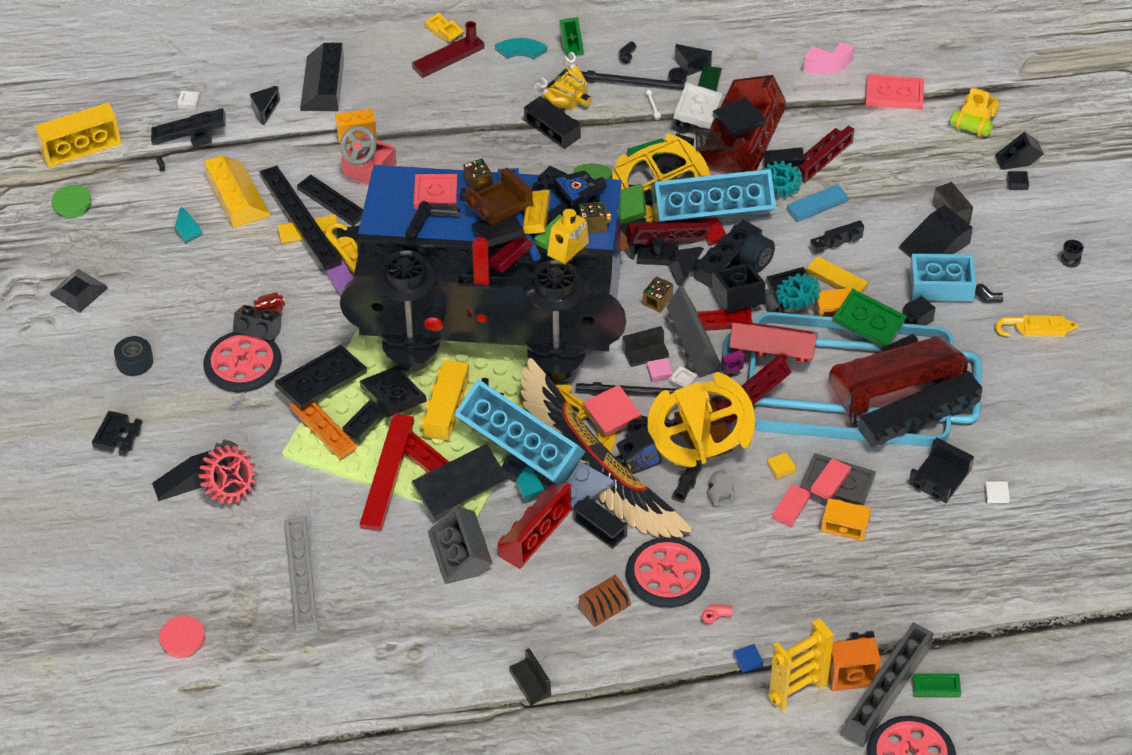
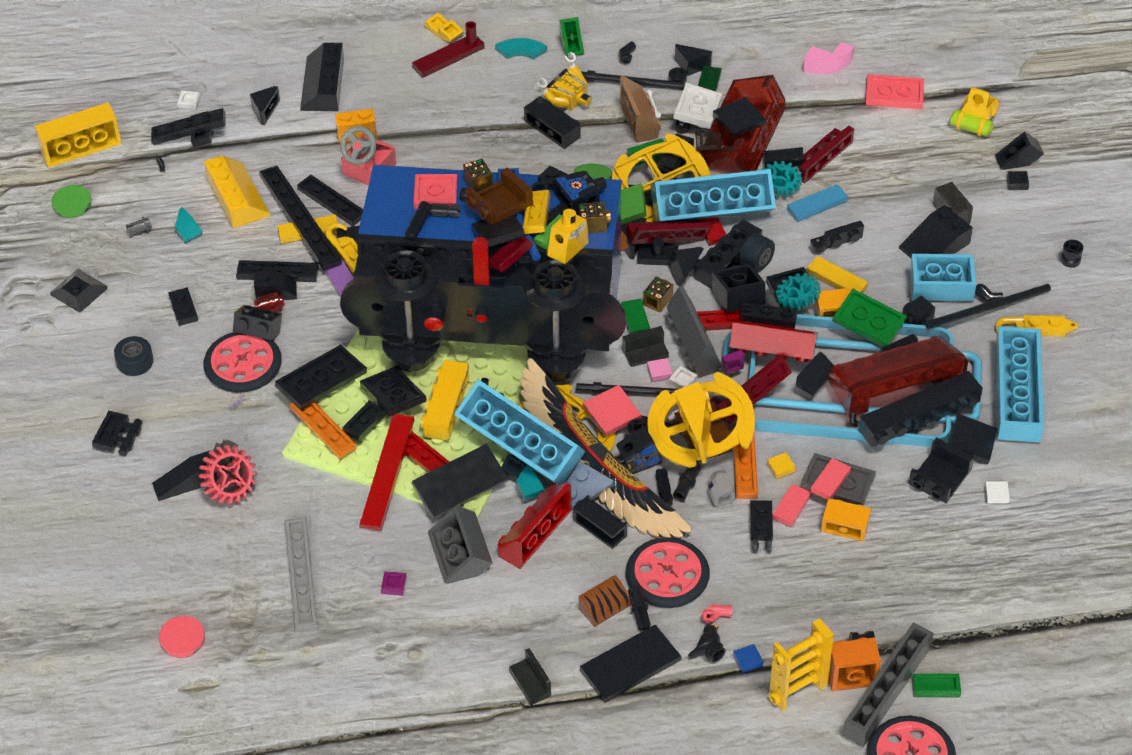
none -> dark grey pin [126,217,152,236]
none -> black plate [168,287,199,326]
none -> black tile [236,260,319,282]
none -> black slope [254,270,297,303]
none -> magenta tile [381,571,407,596]
none -> black tile [580,624,681,703]
none -> medium nougat slope [620,76,661,143]
none -> green tile [621,298,650,334]
none -> black axle [628,586,651,631]
none -> black axle [656,468,673,506]
none -> black animal [688,624,726,662]
none -> orange tile [733,426,758,499]
none -> black hinge [740,302,798,329]
none -> black hinge [750,500,773,553]
none -> black slope [796,352,837,396]
none -> black piece [925,284,1051,329]
none -> black tile [949,413,998,465]
none -> medium azure brick [995,326,1044,442]

